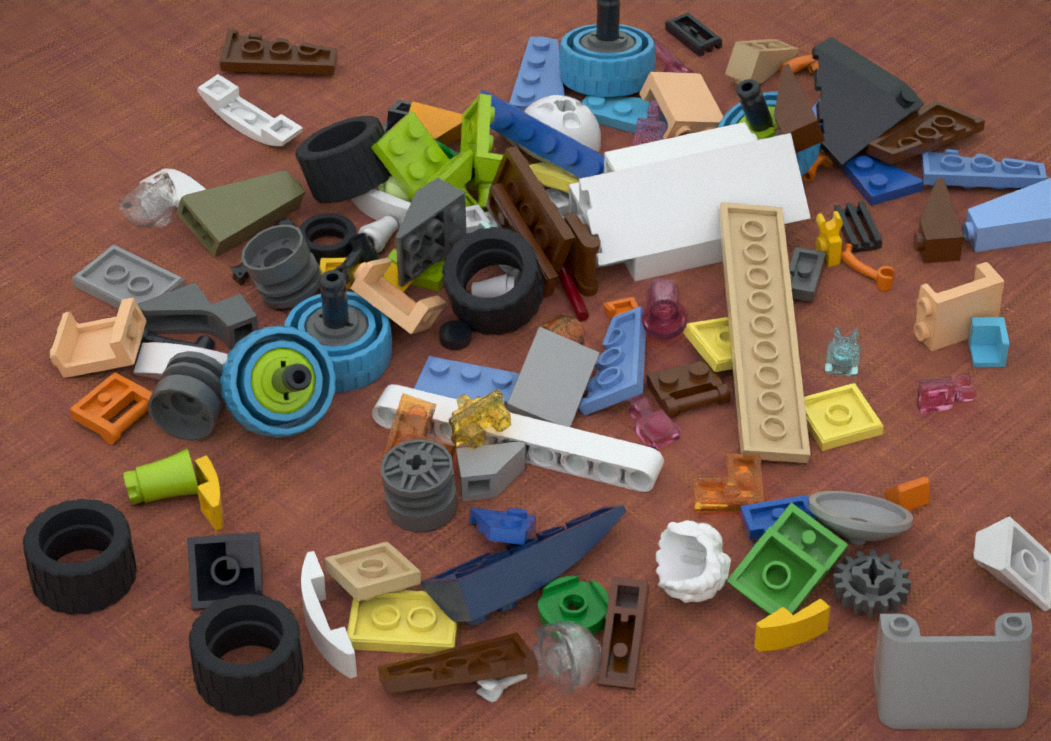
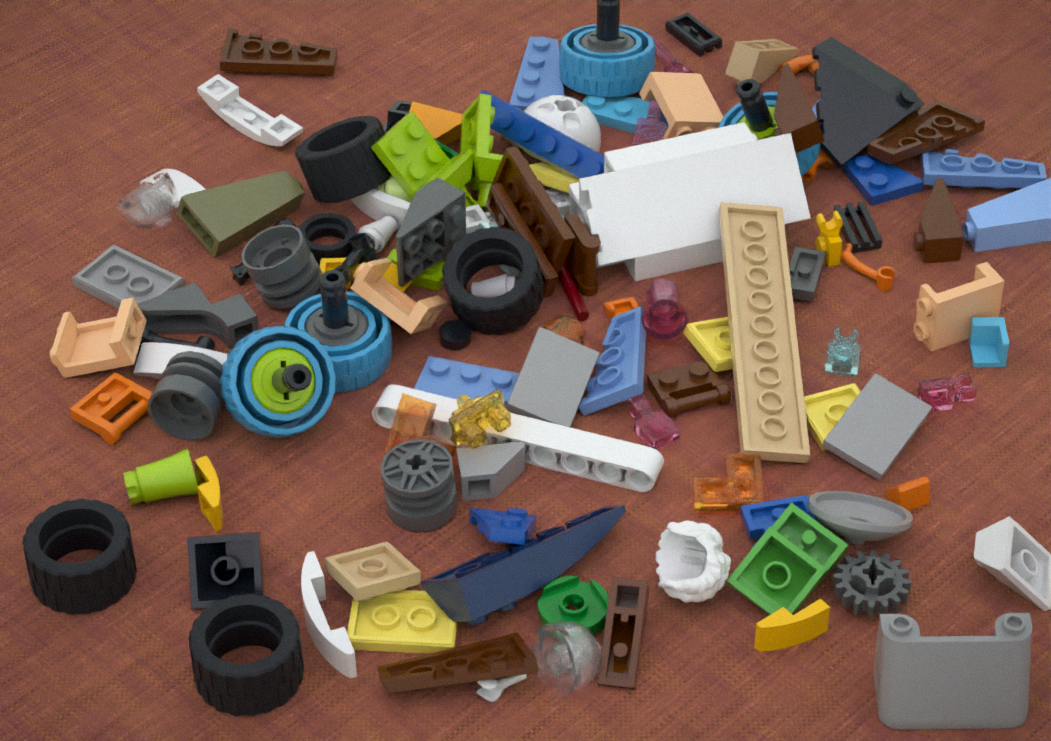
none -> light grey tile [822,373,932,481]

